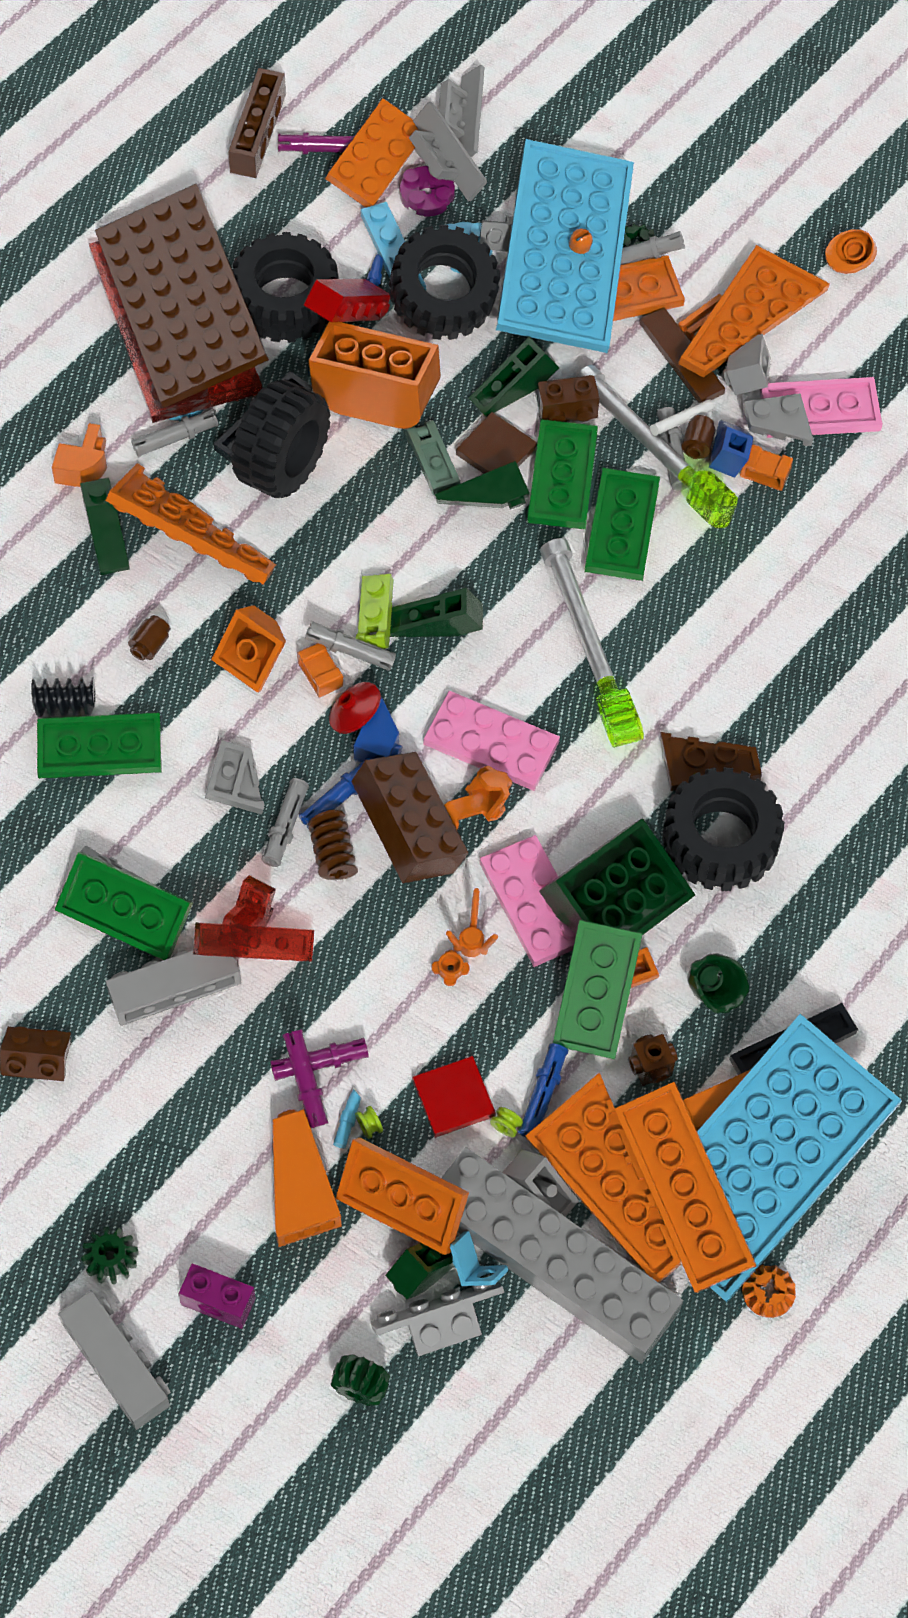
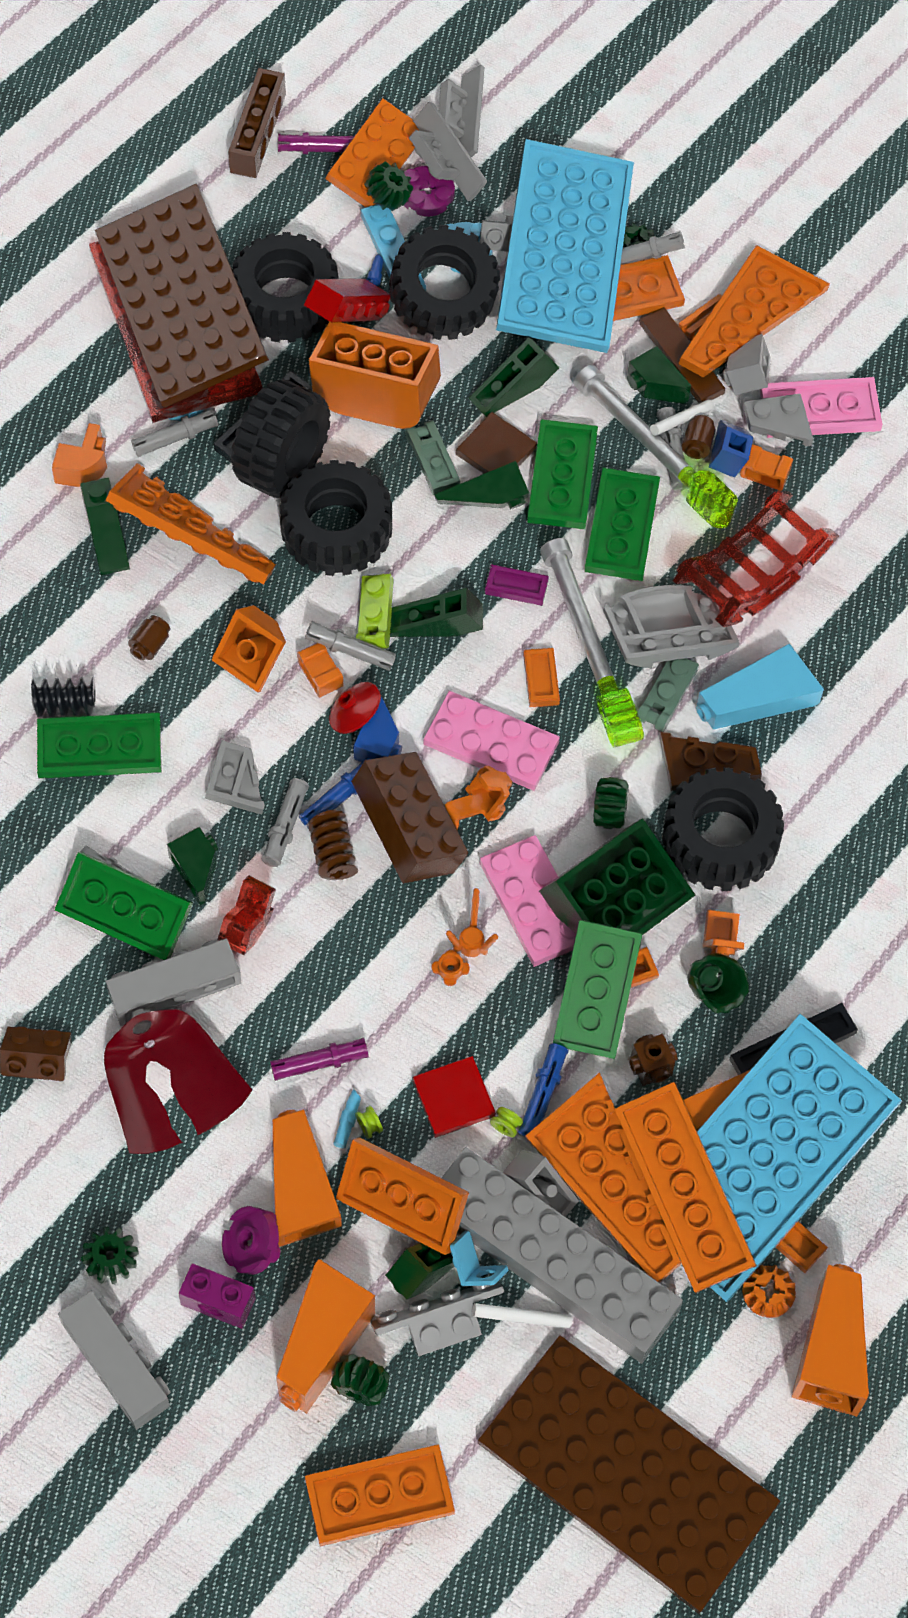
clear red tile [193,922,315,962] -> none
magenta pin [282,1029,329,1129] -> none
reddish brown bracket [538,375,600,422] -> none
orange hinge [569,228,593,254] -> none
orange hat [825,229,877,274] -> none
none -> dark red piece [104,1009,253,1154]
none -> dark green slope [167,827,218,905]
none -> magenta plate [222,1206,281,1275]
none -> orange slope [276,1259,375,1414]
none -> black tyre [280,460,392,576]
none -> orange plate [305,1444,455,1547]
none -> dark green gear [364,161,413,211]
none -> white bar [472,1303,572,1328]
none -> reddish brown plate [478,1335,780,1614]
none -> magenta tile [485,564,549,606]
none -> orange tile [523,648,560,707]
none -> dark green gear [593,777,629,829]
none -> light grey slope [603,585,740,668]
none -> dark green slope [627,346,691,404]
none -> sand green plate [636,658,699,732]
none -> clear red fence [672,490,839,627]
none -> medium azure slope [696,644,824,730]
none -> orange bracket [702,910,745,957]
none -> orange tile [775,1221,828,1273]
none -> orange slope [791,1264,869,1417]

